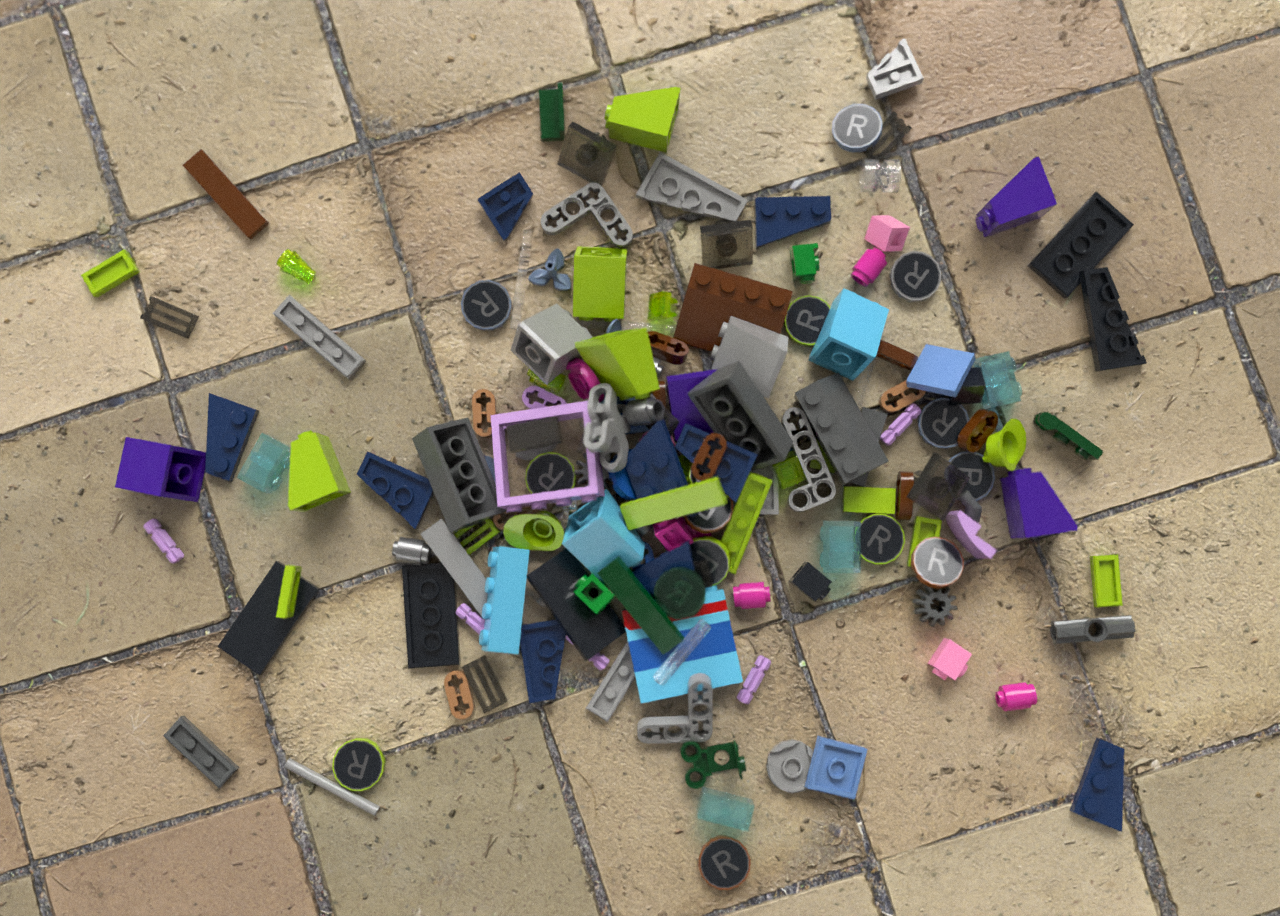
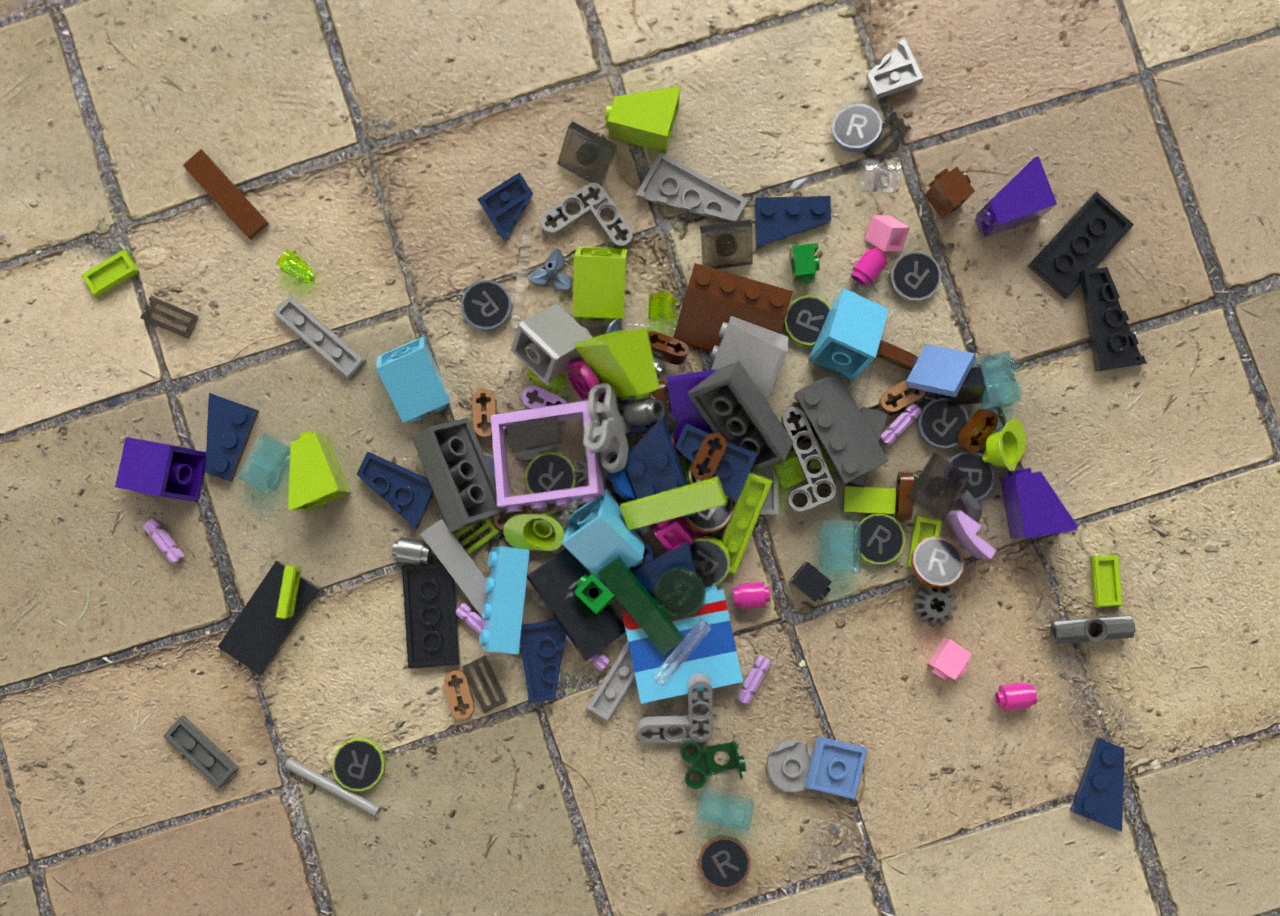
dark green panel [539,82,566,142] -> none
dark green hinge [1034,412,1103,461] -> none
none -> medium azure slope [376,336,450,423]
none -> reddish brown brick [925,166,975,219]

